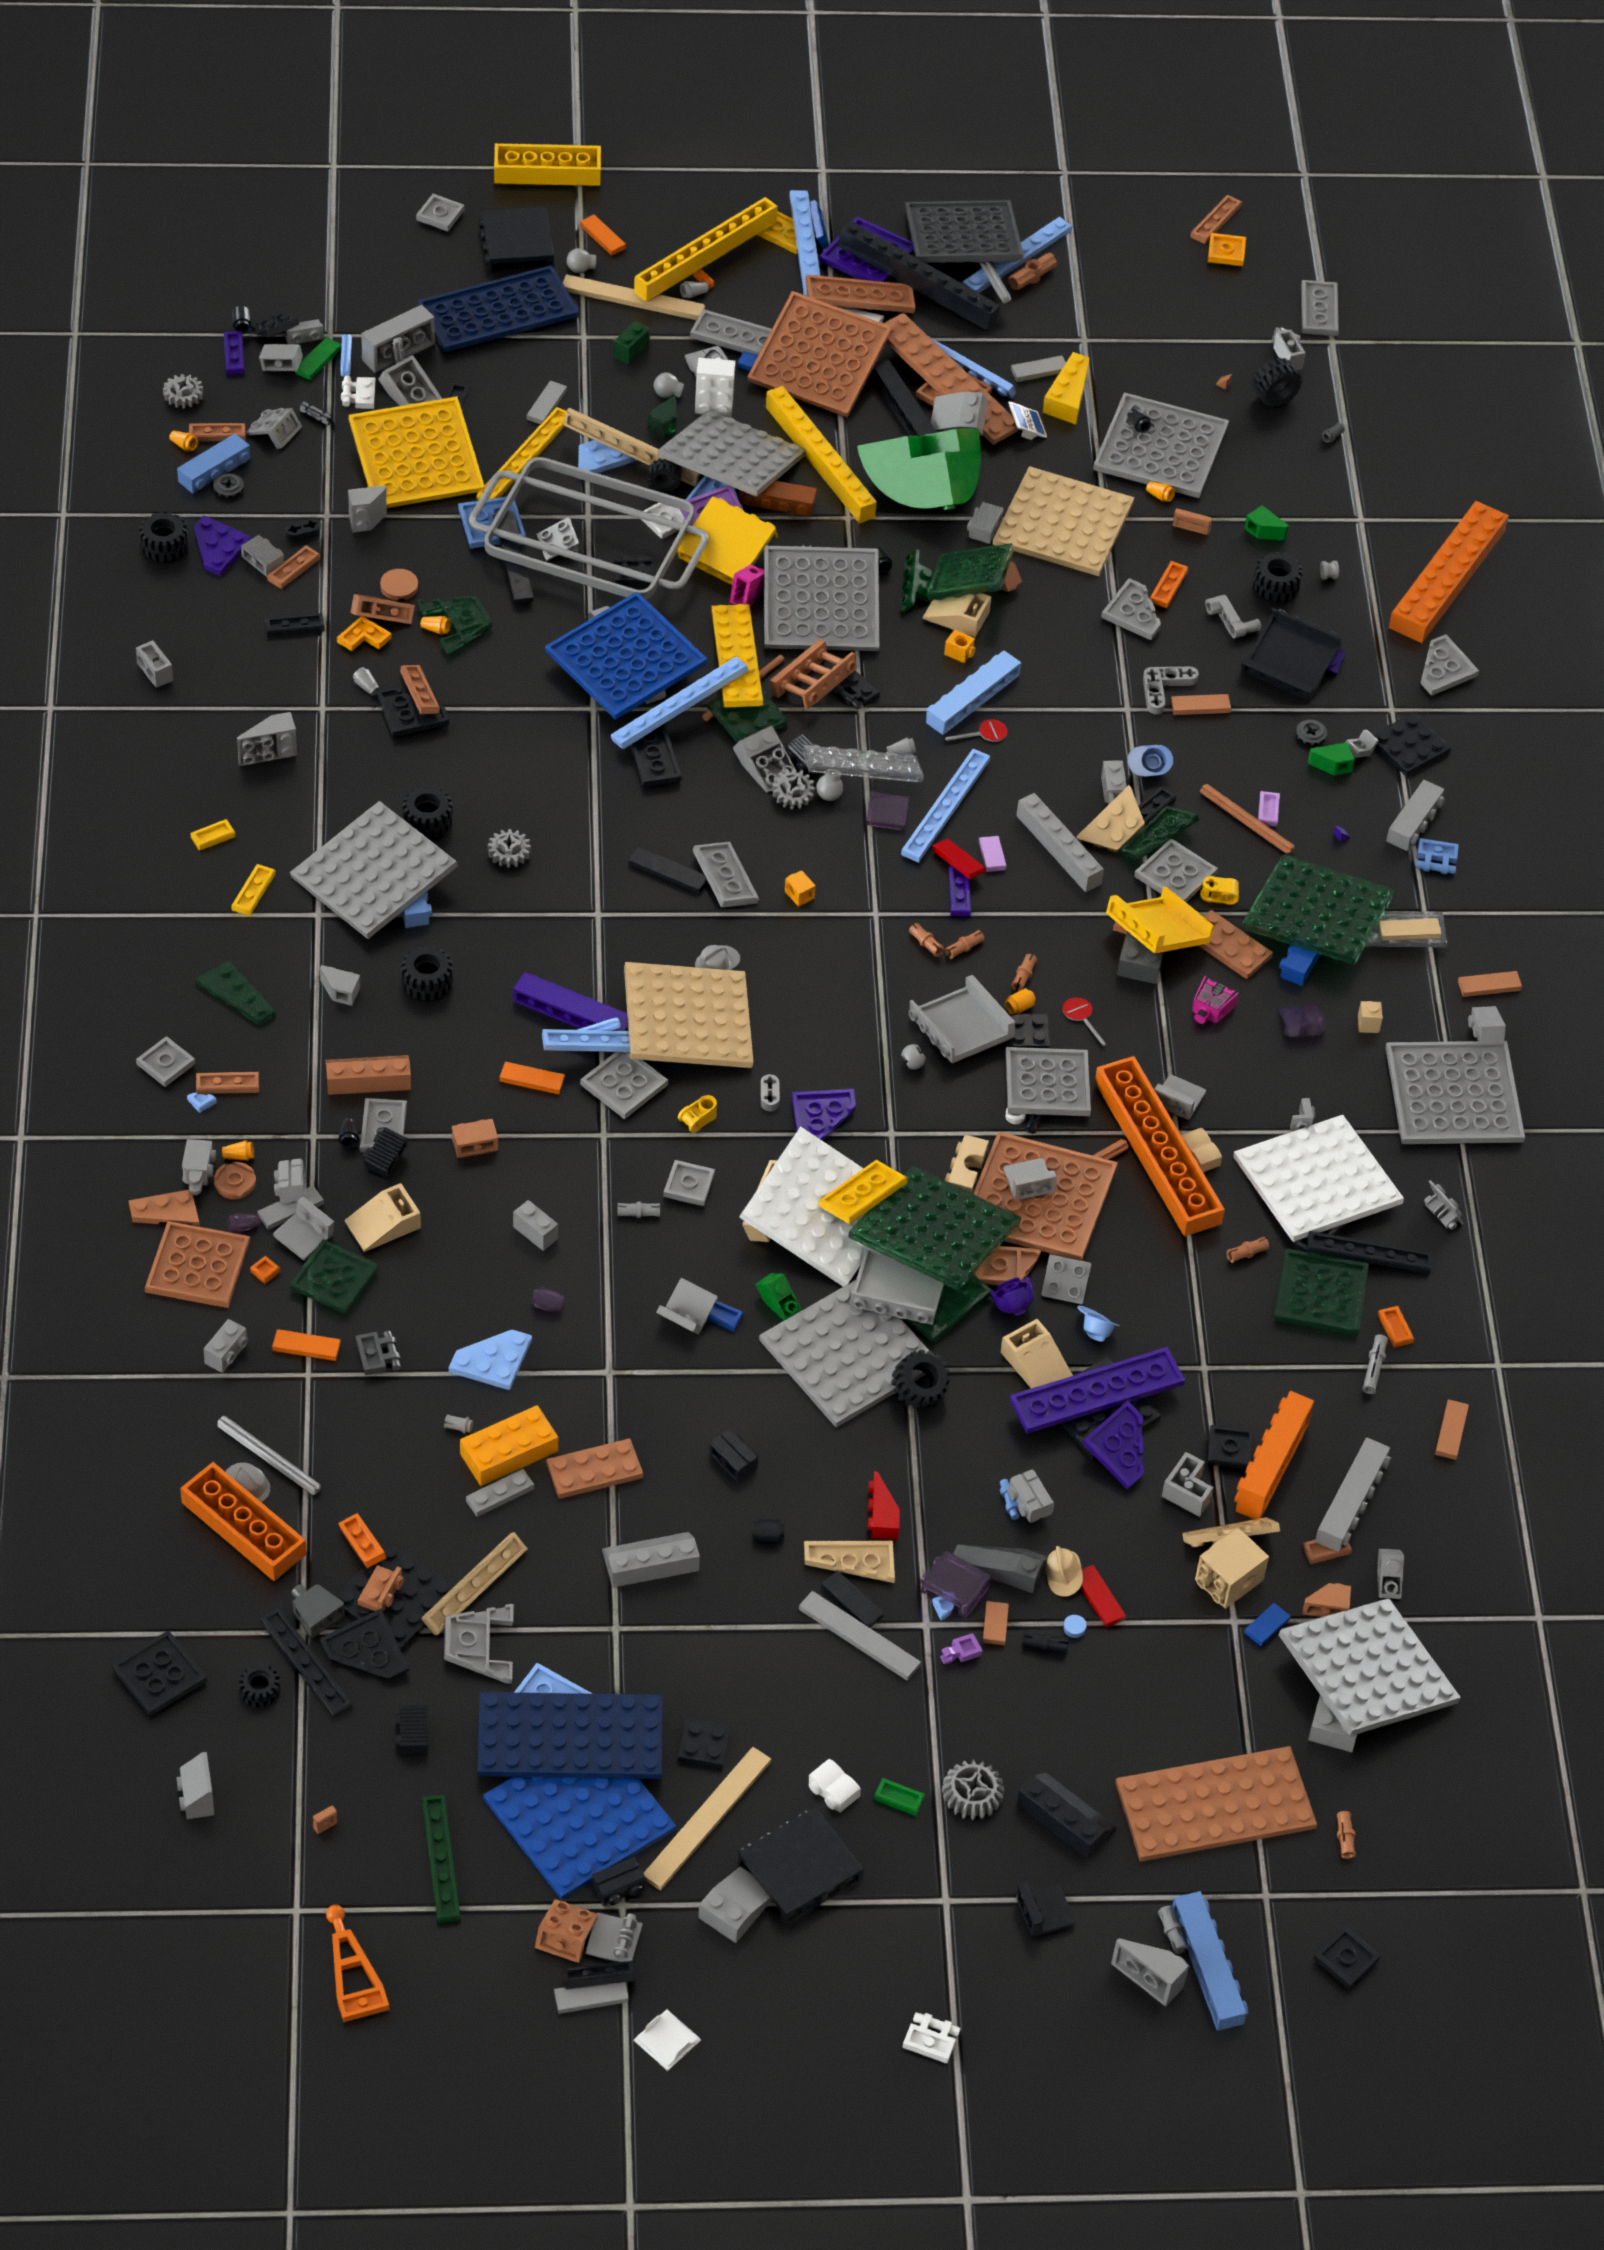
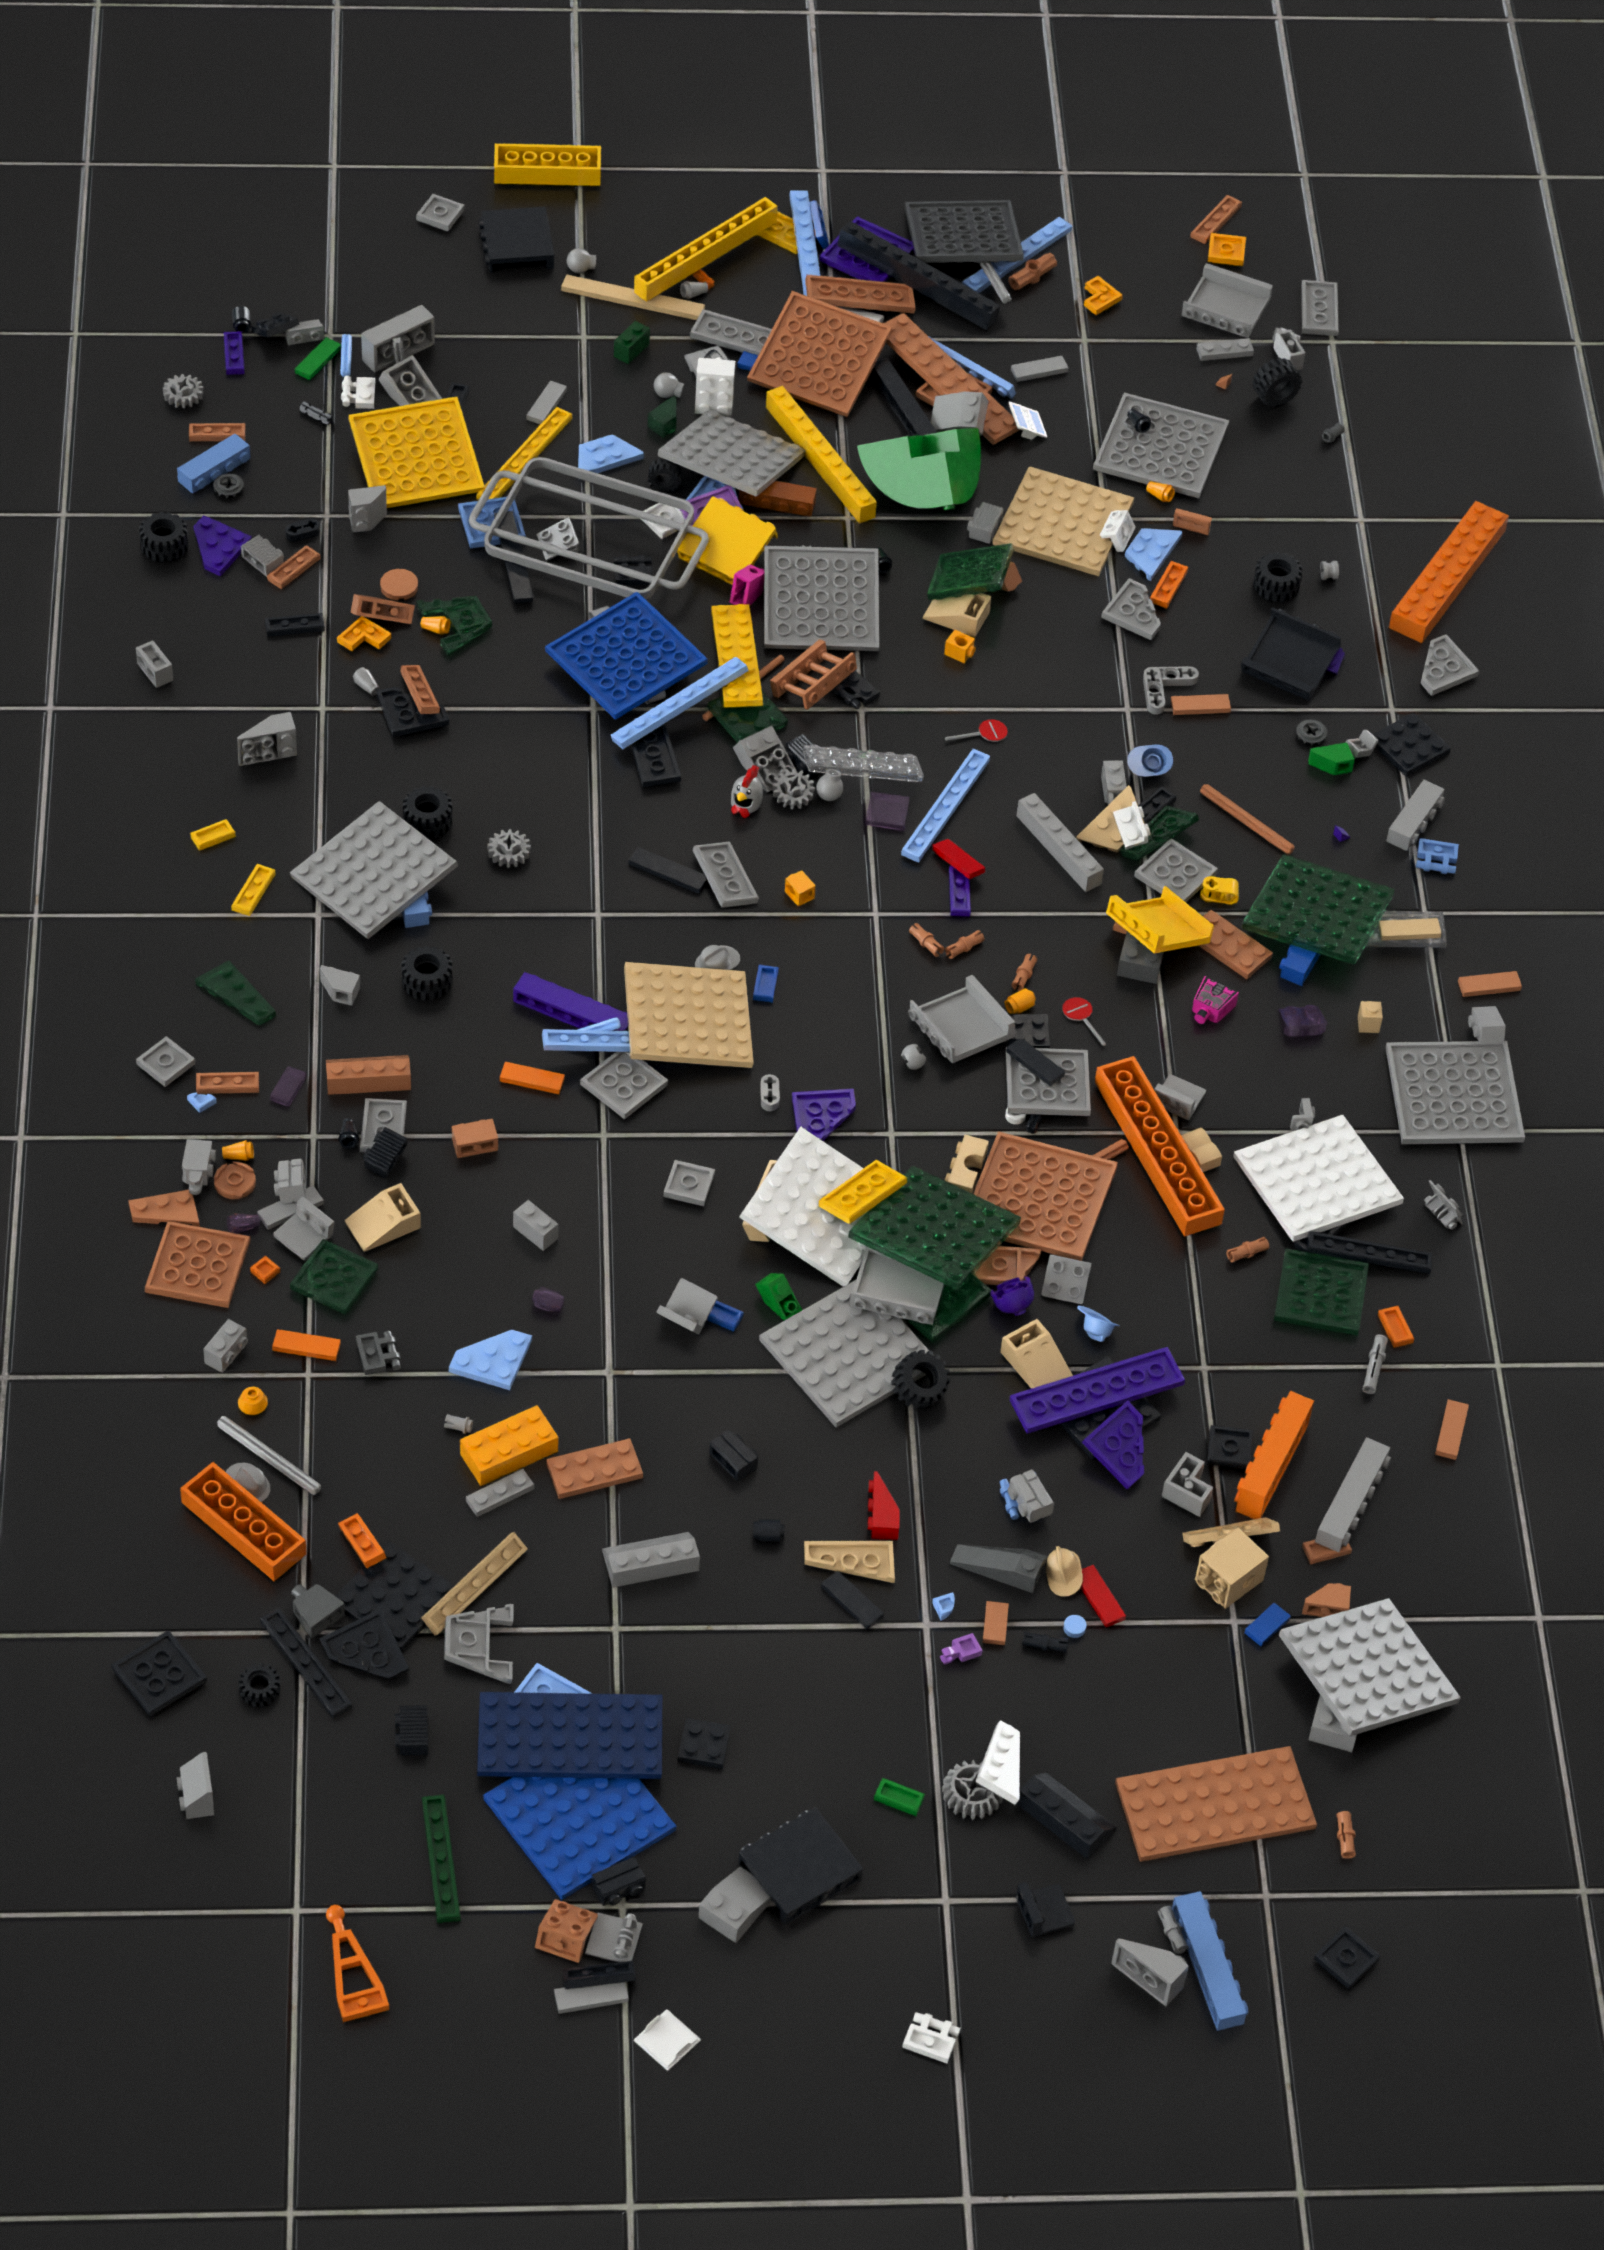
light orange cone [170,431,198,451] -> none
light grey bracket [246,408,302,449] -> none
light grey brick [259,344,303,372] -> none
nougat tile [313,1805,337,1834] -> none
nougat bracket [358,1565,404,1612] -> none
dark blue plate [417,265,579,353] -> none
tan tile [563,408,700,487] -> none
orange tile [580,215,626,256] -> none
light grey pin [617,1202,660,1218] -> none
tan tile [643,1747,771,1891] -> none
yellow piece [678,1095,717,1133] -> none
light grey tile [799,1591,921,1681] -> none
white brick [809,1759,861,1812] -> none
light grey cone [886,737,916,758] -> none
dark green bracket [900,549,934,614] -> none
clear purple panel [920,1550,991,1619] -> none
light blue brick [926,651,1021,735] -> none
lavender tile [979,836,1006,872] -> none
light grey bracket [1003,1158,1056,1201] -> none
yellow wedge [1043,352,1090,425] -> none
light grey beam [1205,595,1261,639] -> none
green slope [1244,505,1289,540] -> none
lavender tile [1258,791,1280,827] -> none
light grey slope [1377,1549,1404,1599] -> none
none -> light orange cone [238,1387,268,1415]
none -> clear purple tile [270,1066,307,1106]
none -> piece [731,765,763,818]
none -> blue tile [753,965,779,1003]
none -> white wing [976,1720,1020,1804]
none -> black tile [1006,1038,1065,1086]
none -> light orange plate [1084,276,1123,315]
none -> white bracket [1100,510,1135,552]
none -> white bracket [1113,801,1151,850]
none -> light blue wing [1125,528,1182,581]
none -> light grey panel [1181,263,1273,338]
none -> light grey plate [1196,338,1254,361]

